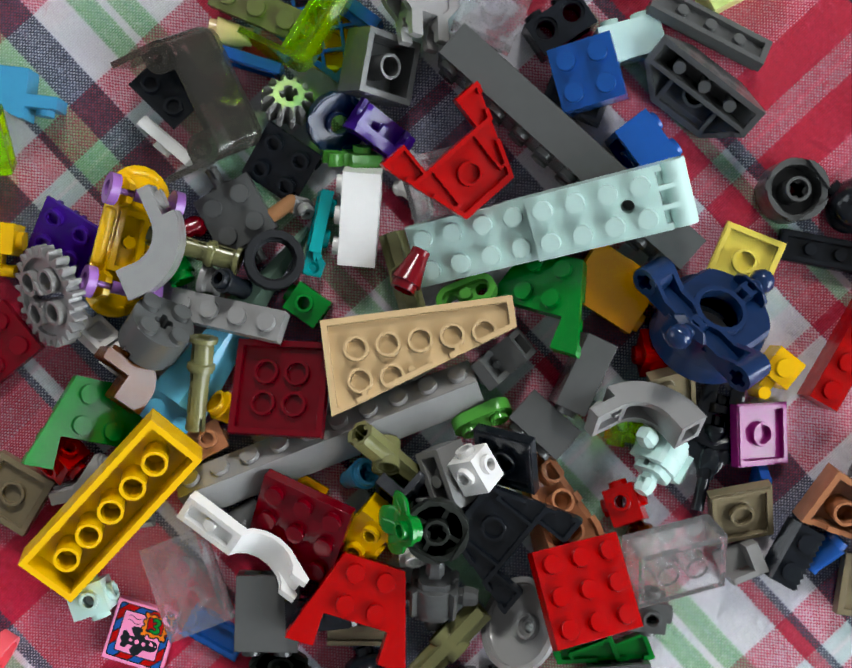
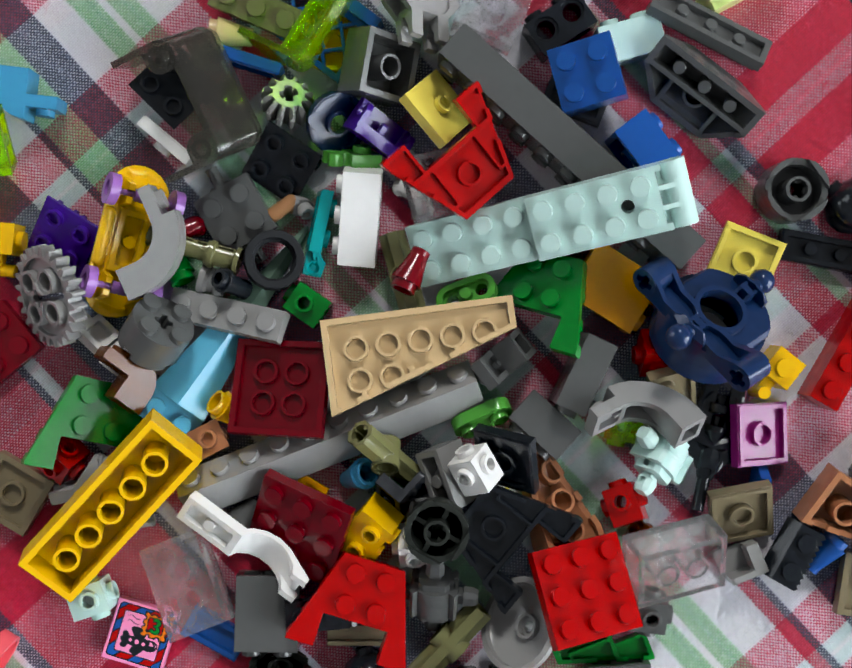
olive pin [185,334,218,432] -> none
green plate [379,490,423,555] -> none
none -> light yellow plate [399,69,469,149]

